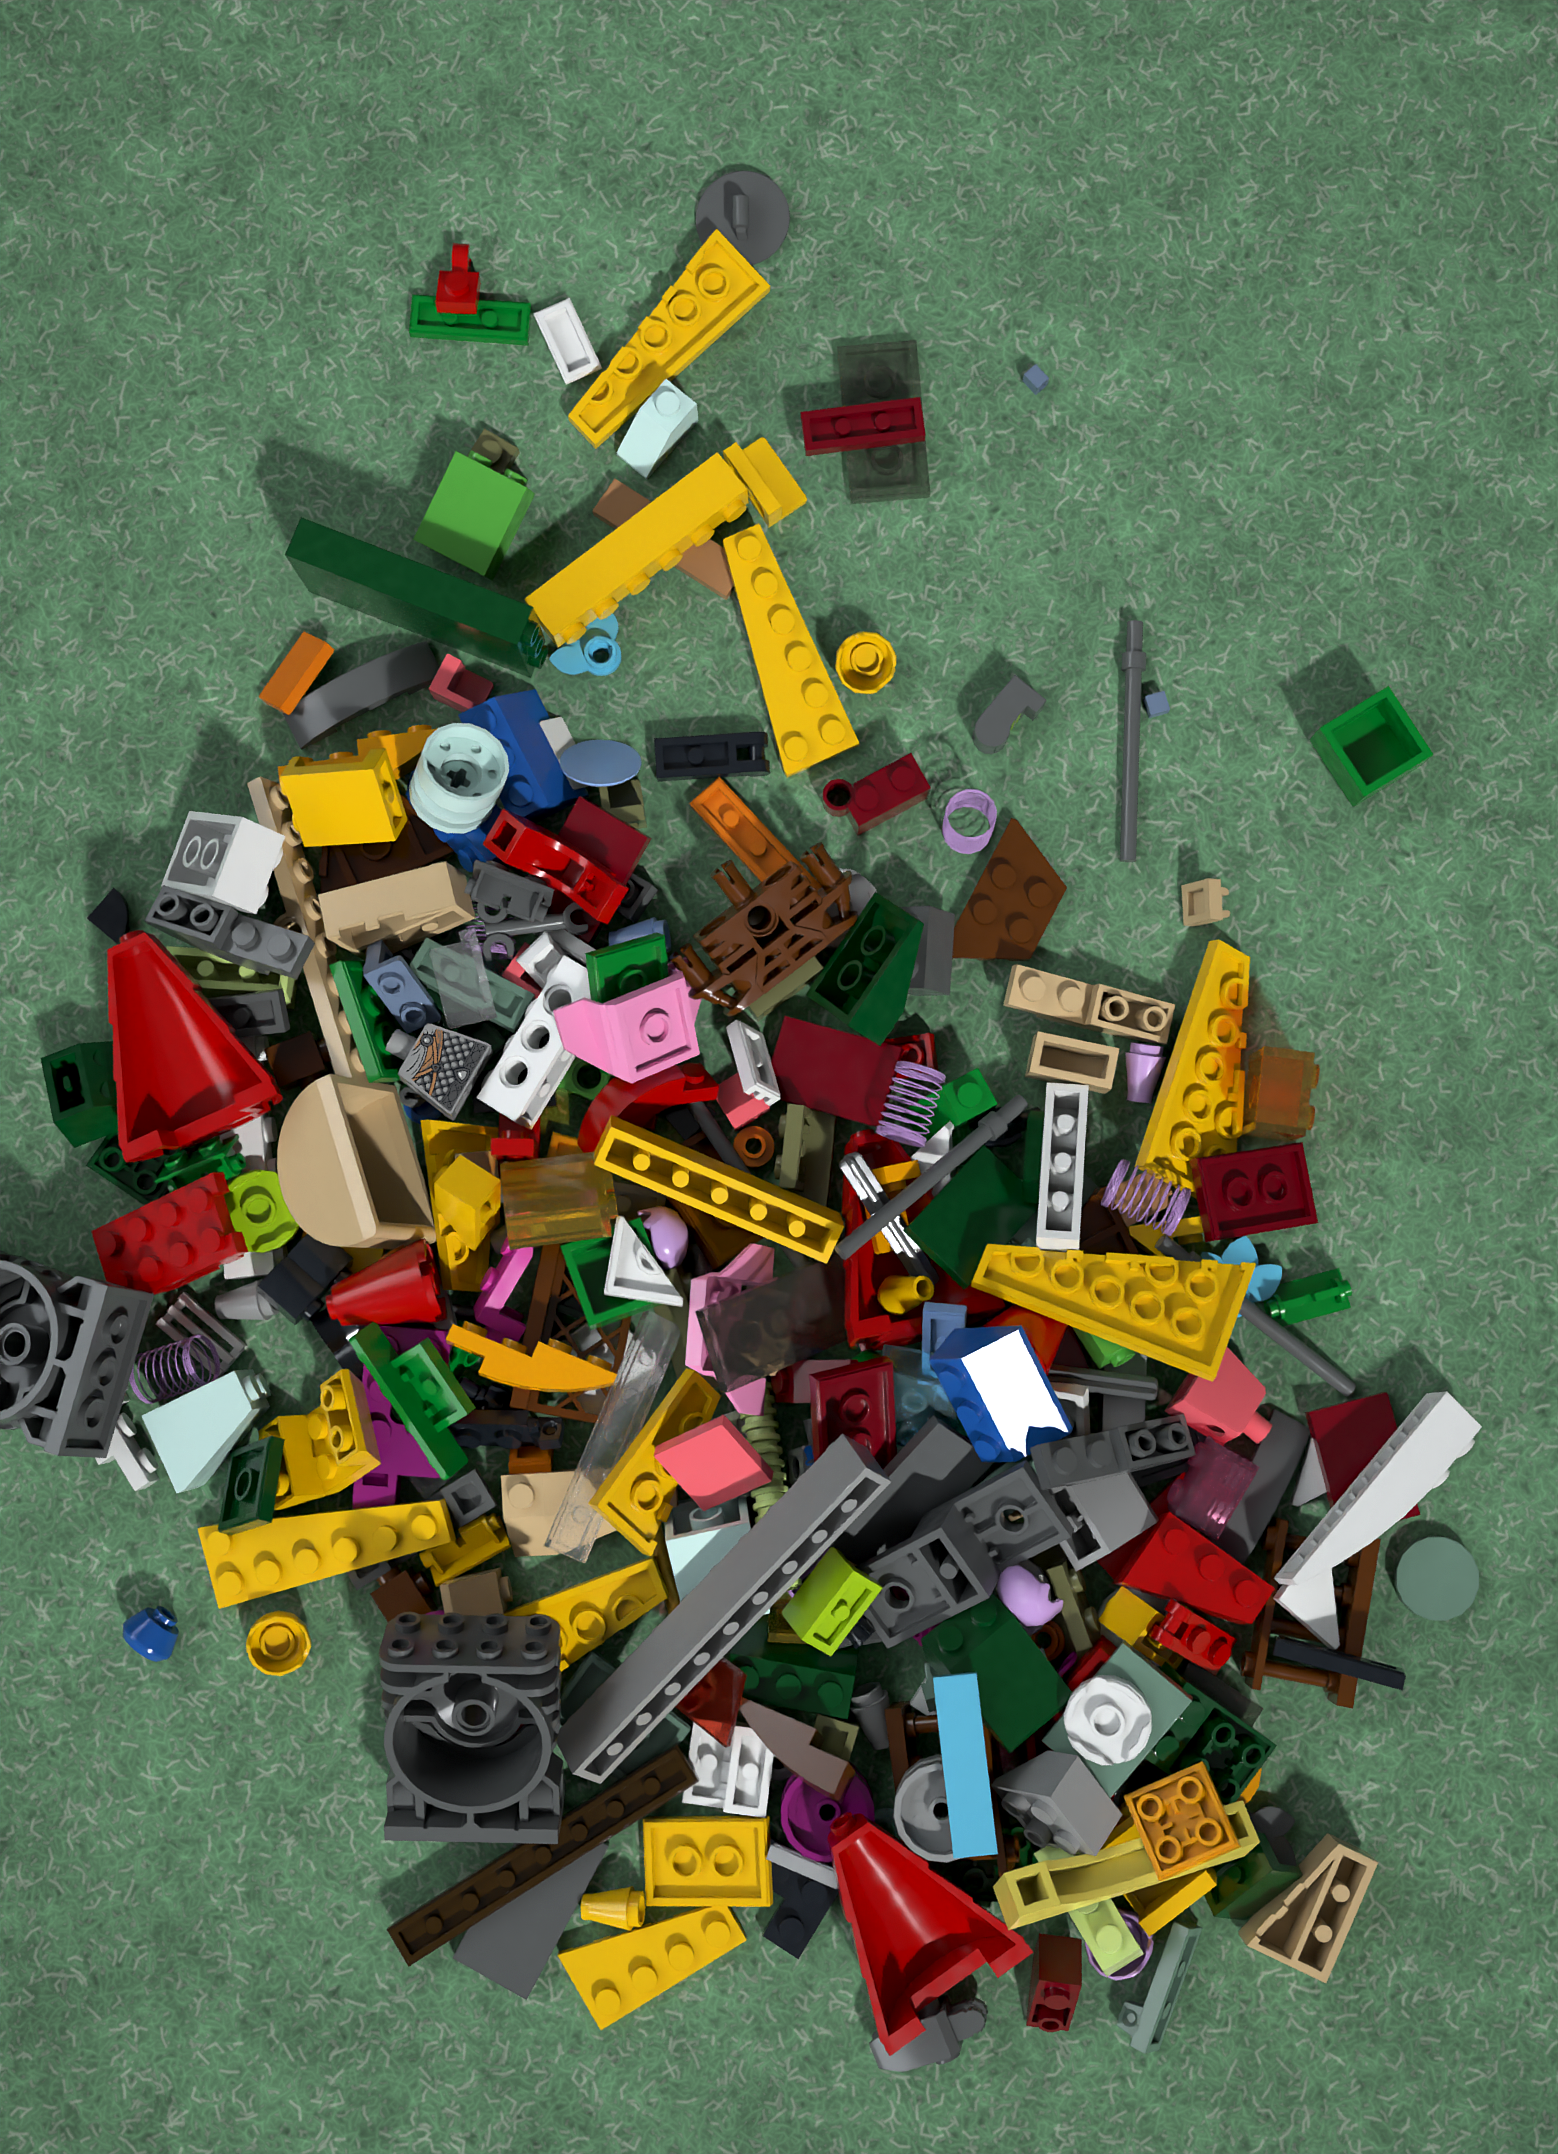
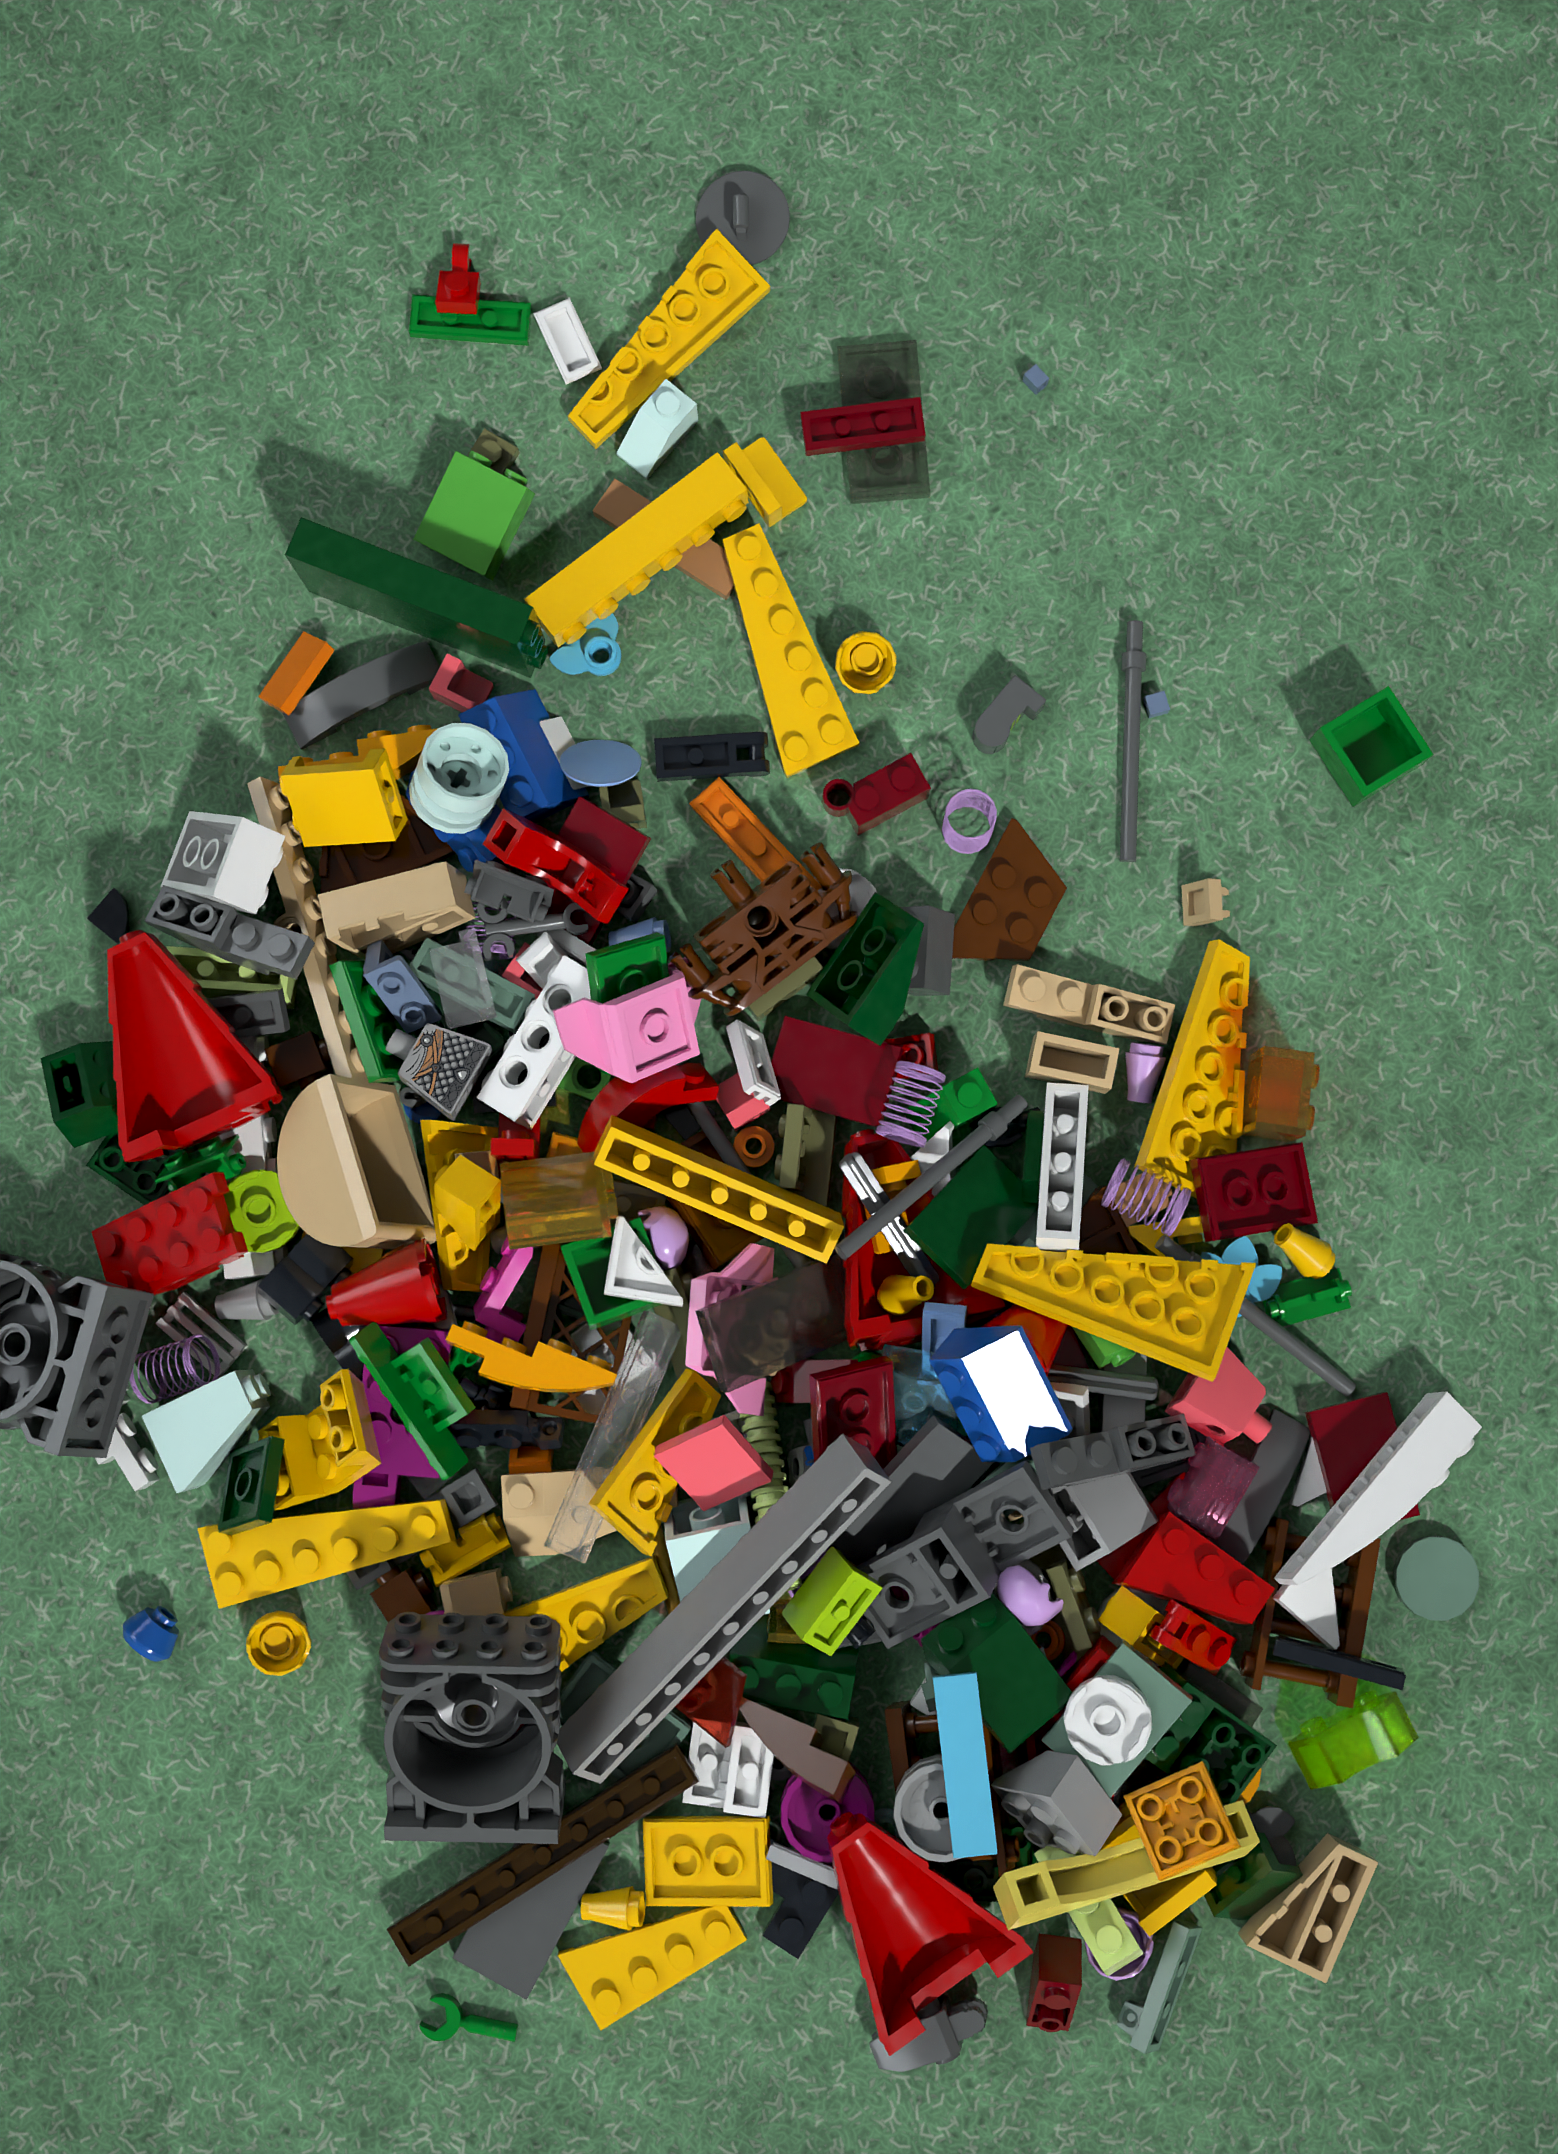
light grey cone [850,1682,890,1750] -> none
none -> green piece [419,1993,519,2042]
none -> yellow cone [1274,1223,1335,1279]
none -> clear neon green brick [1288,1690,1419,1790]

